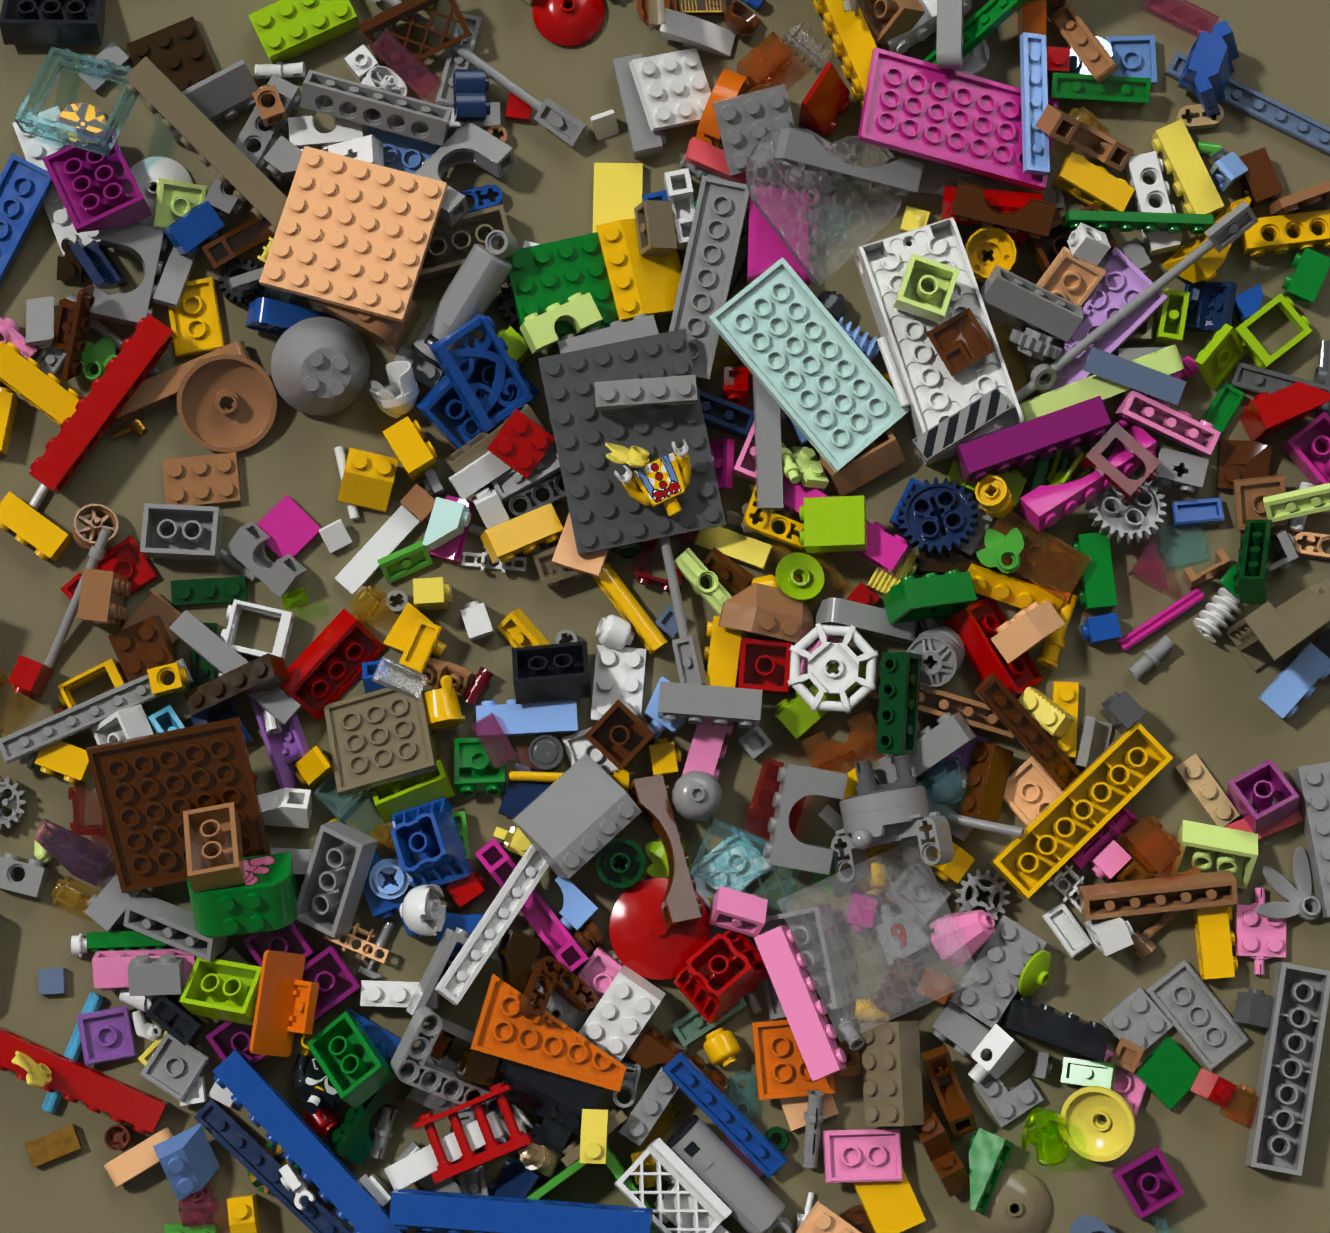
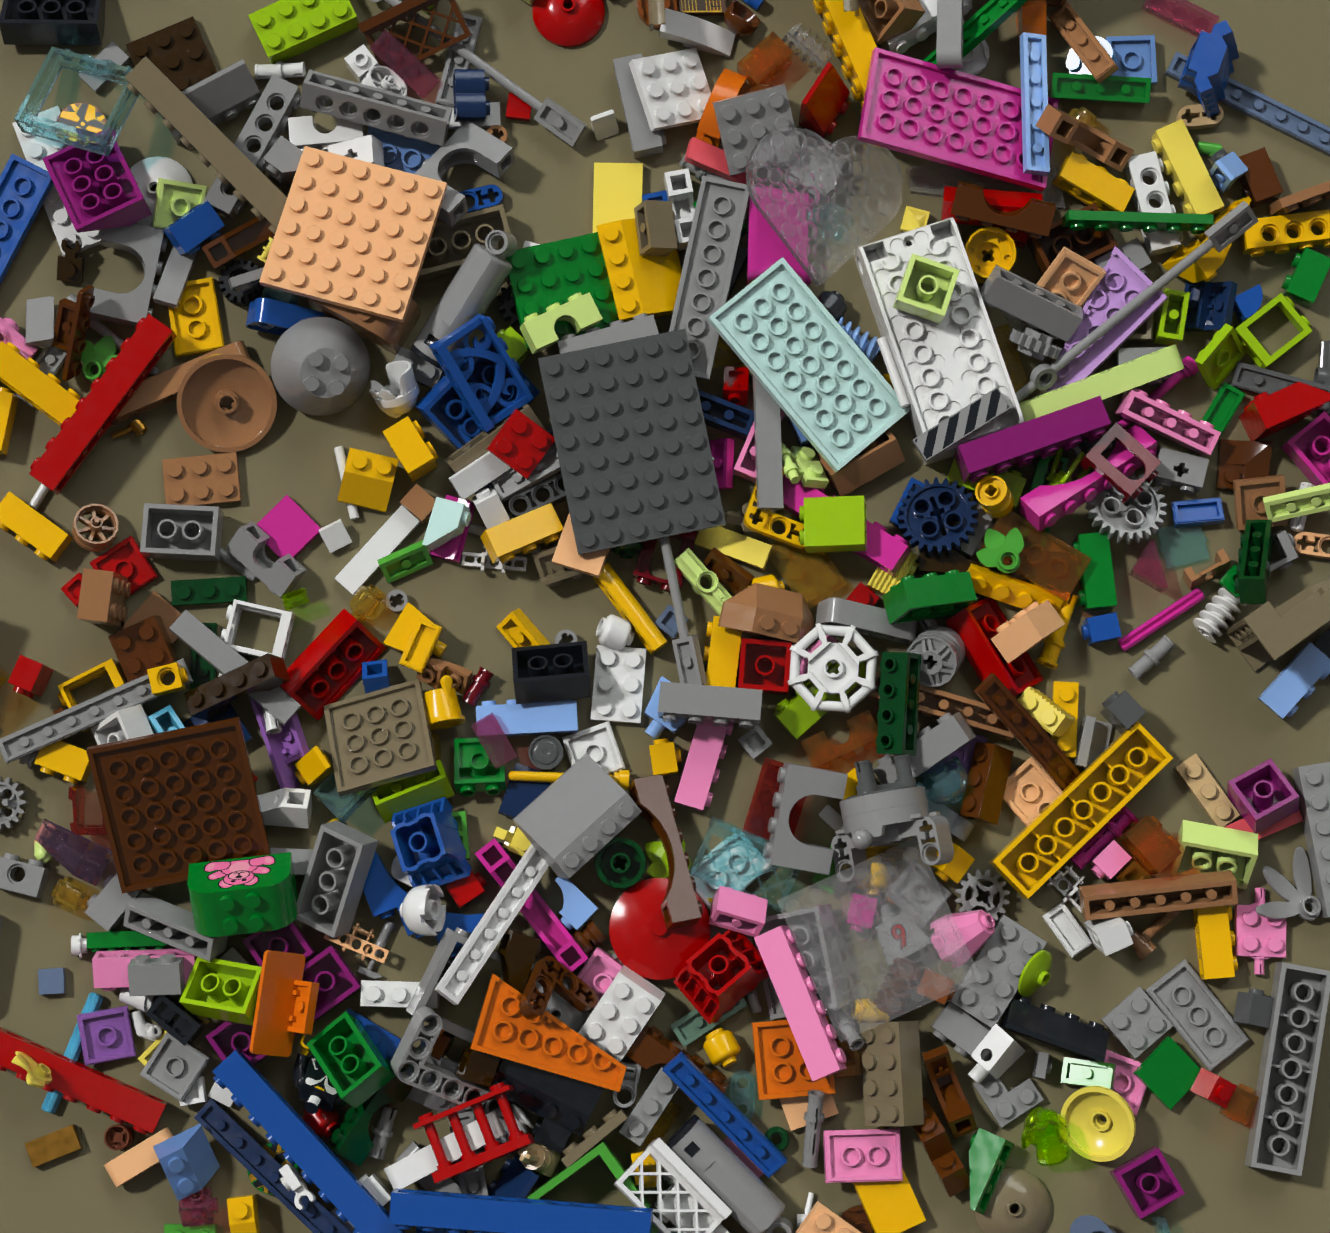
light grey bar [44,528,111,668] -> none
dark blue slope [70,240,128,289] -> none
medium nougat brick [183,802,246,892] -> none
medium nougat brick [252,85,288,127] -> none
light blue gear [369,859,410,899] -> none
clear yellow plate [370,823,393,848] -> none
clear plate [372,656,428,701] -> none
light yellow brick [413,577,452,610] -> none
light grey plate [423,467,445,497] -> none
white brick [460,601,494,641] -> none
light yellow slope [580,1109,608,1164] -> none
reddish brown brick [584,698,658,771] -> none
light grey arch [594,375,697,411] -> none
light yellow plate [605,442,650,468] -> none
torso [614,439,691,517] -> none
light grey cylinder [672,771,722,821] -> none
light grey arch [775,128,924,196] -> none
lime dish [775,552,824,601] -> none
reddish brown plate [926,308,995,377] -> none
light grey bar [948,813,1024,838] -> none
red brick [1046,46,1070,80] -> none
white brick [1067,223,1111,266] -> none
sand blue tile [1083,347,1187,405] -> none
medium nougat plate [1110,1037,1145,1073] -> none

